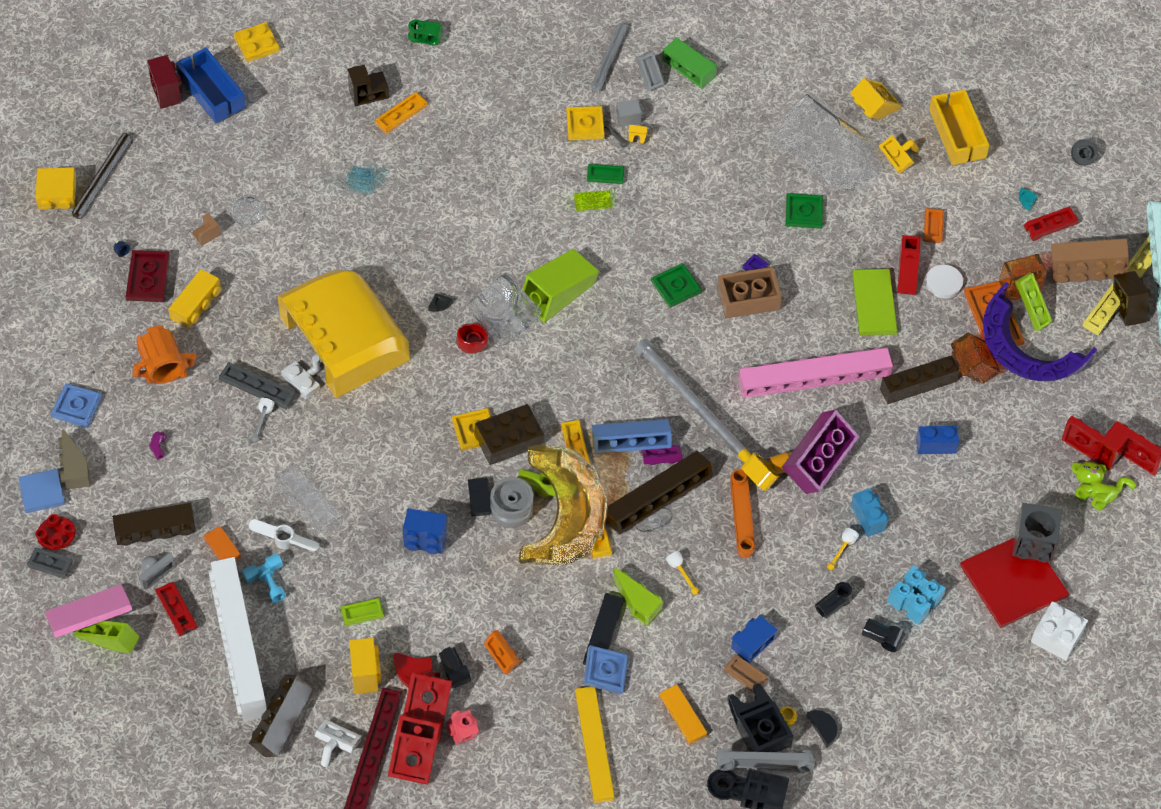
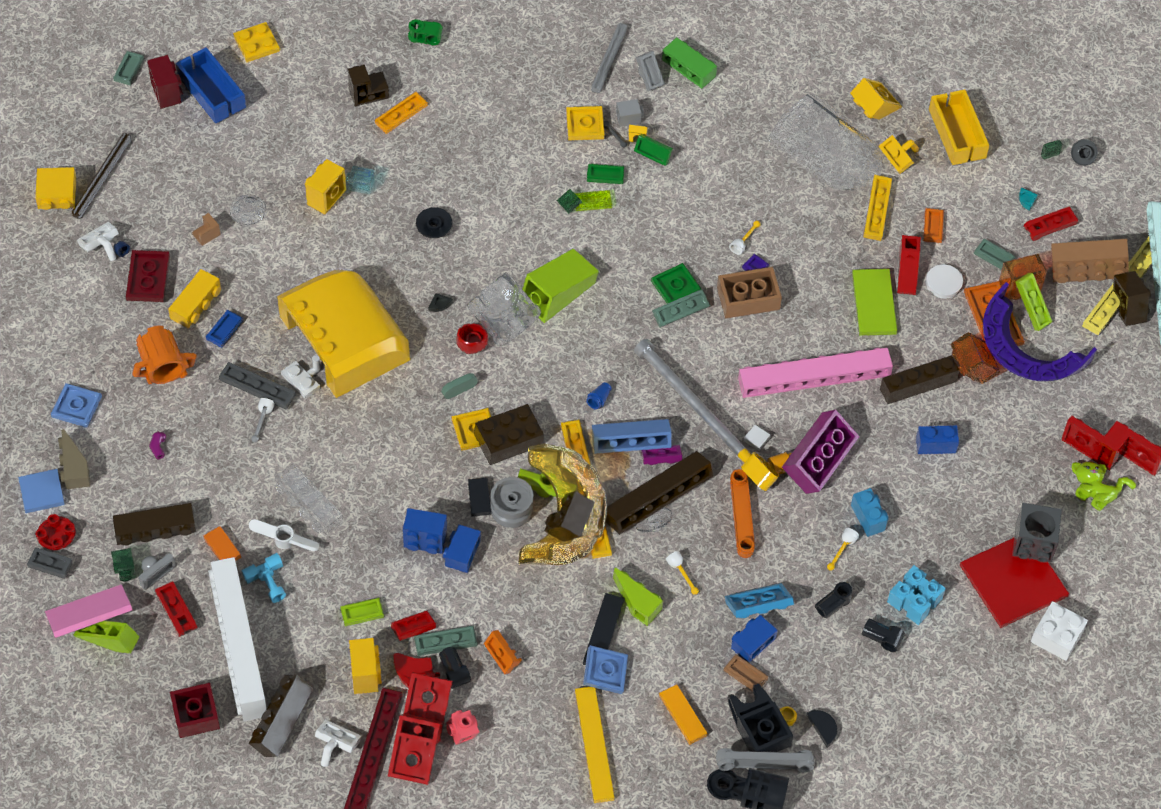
green tile [785,193,823,229] -> none
none -> white plate [77,222,119,261]
none -> clear green brick [111,548,136,582]
none -> sand green tile [113,51,144,86]
none -> dark red brick [170,682,220,738]
none -> blue tile [206,310,243,348]
none -> yellow brick [305,159,346,214]
none -> red plate [391,611,436,641]
none -> sand green tile [414,626,477,656]
none -> black dish [416,207,452,238]
none -> sand green tile [441,373,478,399]
none -> blue brick [443,524,481,573]
none -> dark brown brick [544,491,595,542]
none -> clear green tile [556,189,582,214]
none -> blue cone [586,382,612,409]
none -> green tile [634,134,673,166]
none -> sand green tile [652,289,710,328]
none -> dark azure plate [725,583,794,618]
none -> white hinge [729,220,760,255]
none -> white tile [744,425,771,451]
none -> yellow plate [863,175,892,241]
none -> sand green tile [974,239,1016,272]
none -> clear green tile [1041,140,1062,160]

